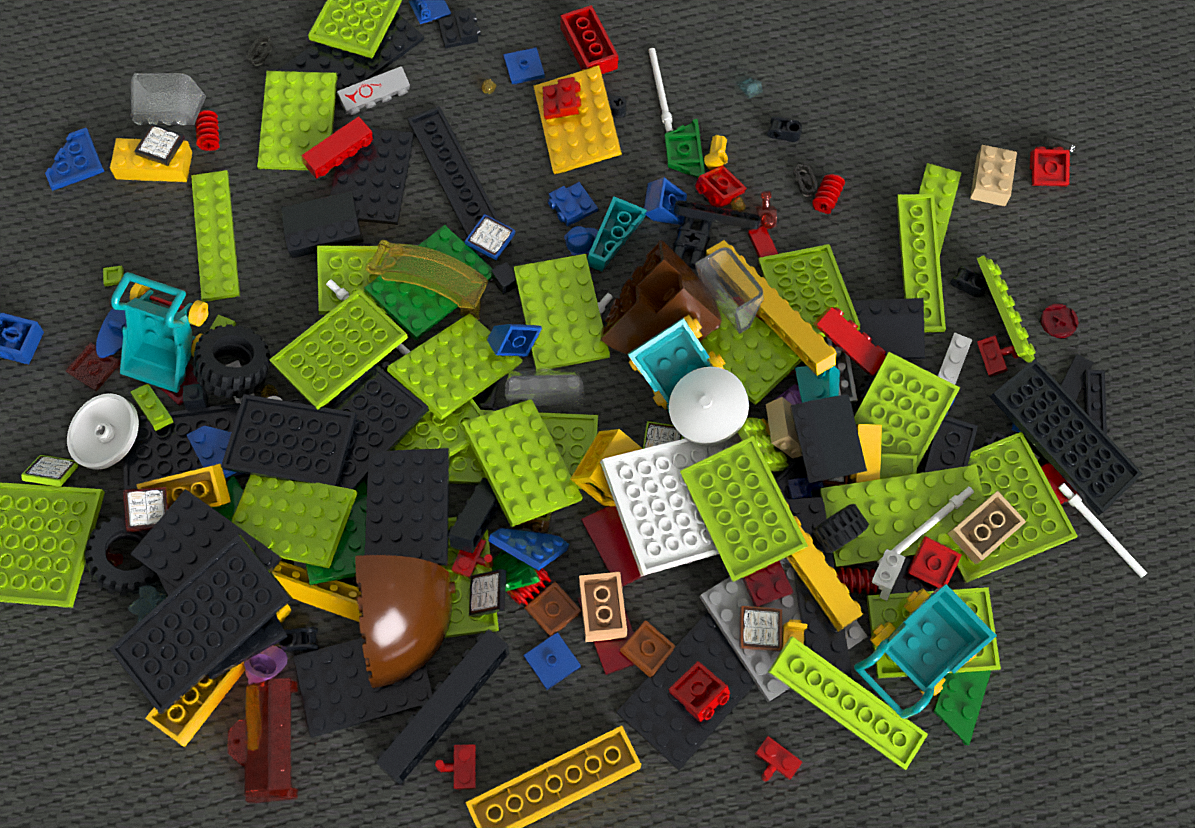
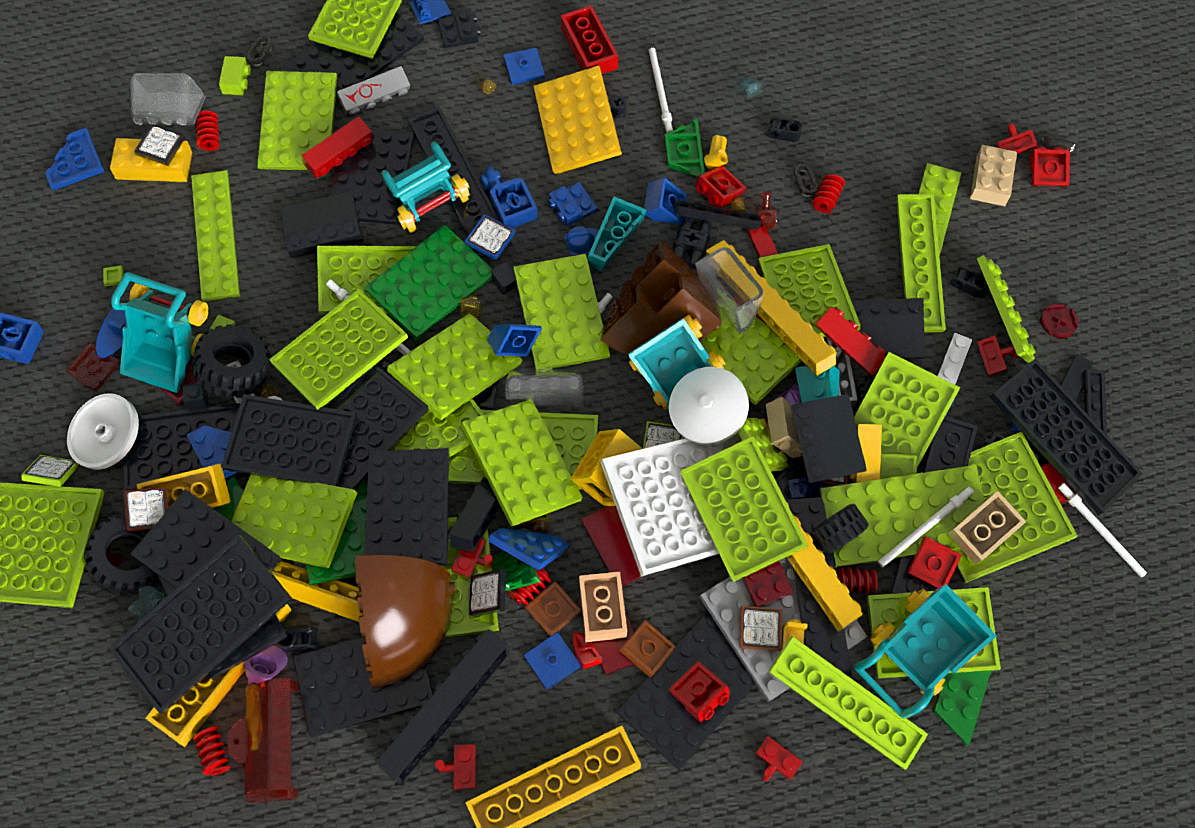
lime plate [130,384,173,431] -> none
clear yellow windscreen [365,240,488,309] -> none
red plate [543,77,582,120] -> none
white bracket [872,550,905,601] -> none
none -> red piece [193,726,231,775]
none -> lime brick [219,56,251,95]
none -> teal piece [381,142,470,233]
none -> blue brick [480,165,537,228]
none -> red plate [572,631,602,669]
none -> red plate [997,123,1038,155]

